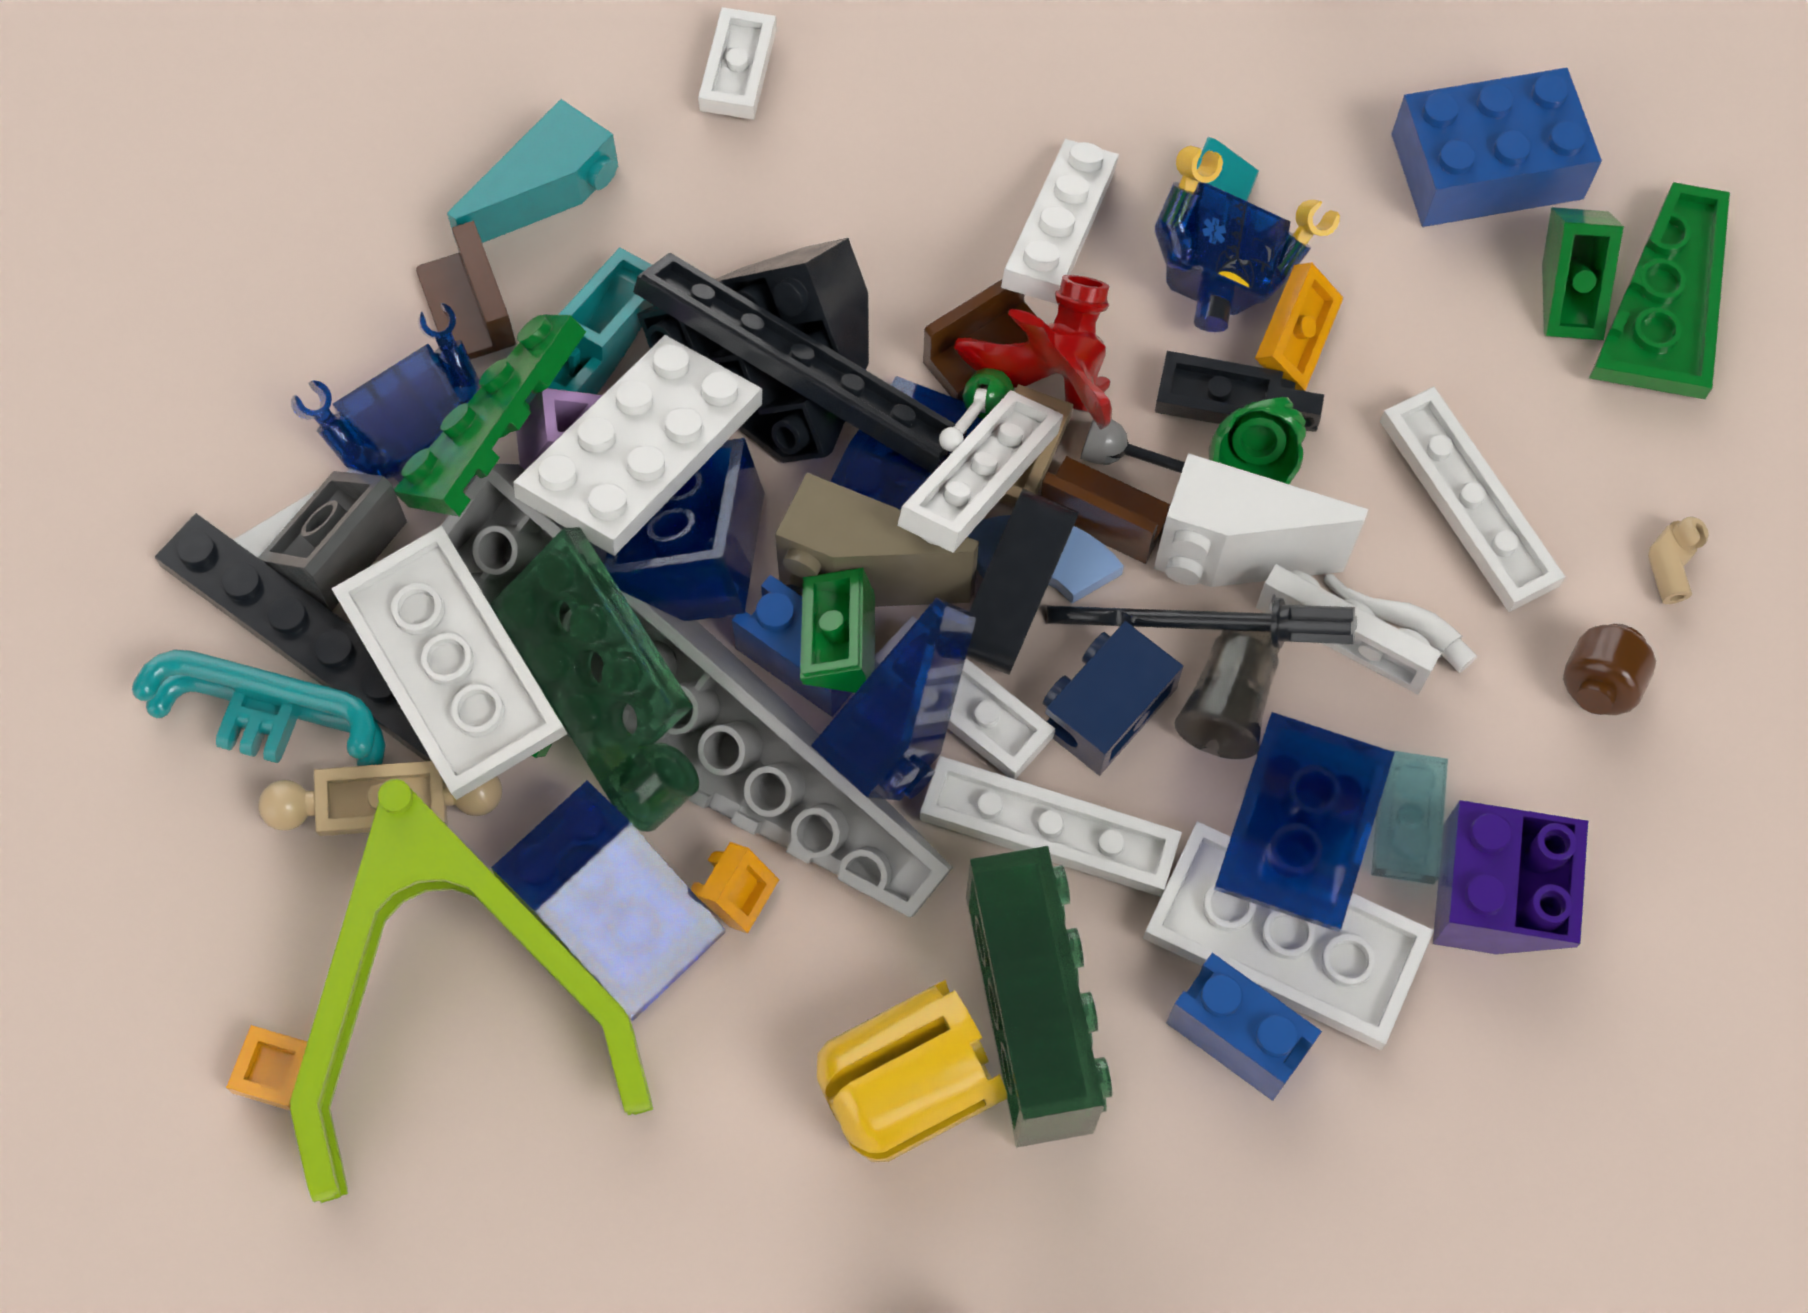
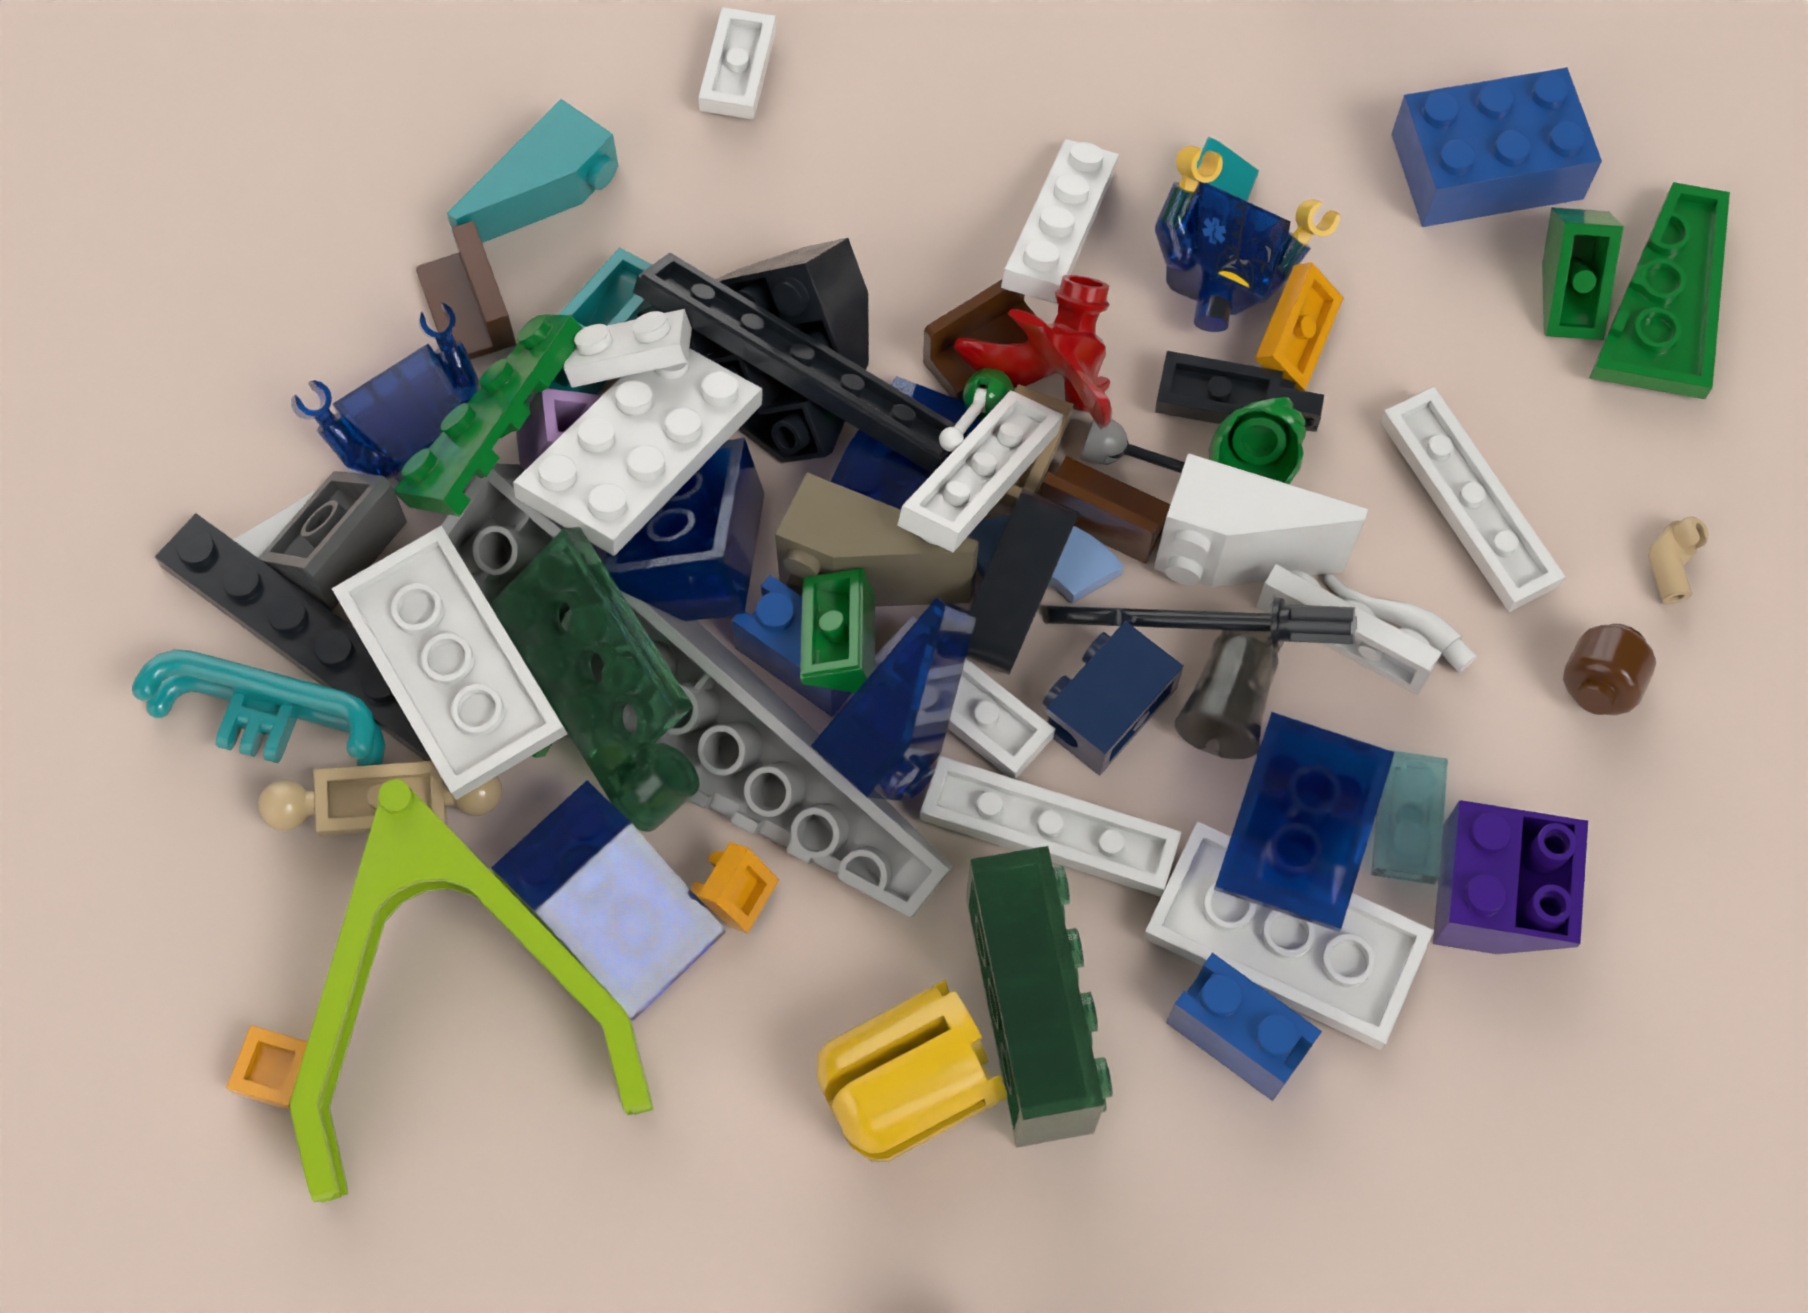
none -> white plate [564,309,692,388]

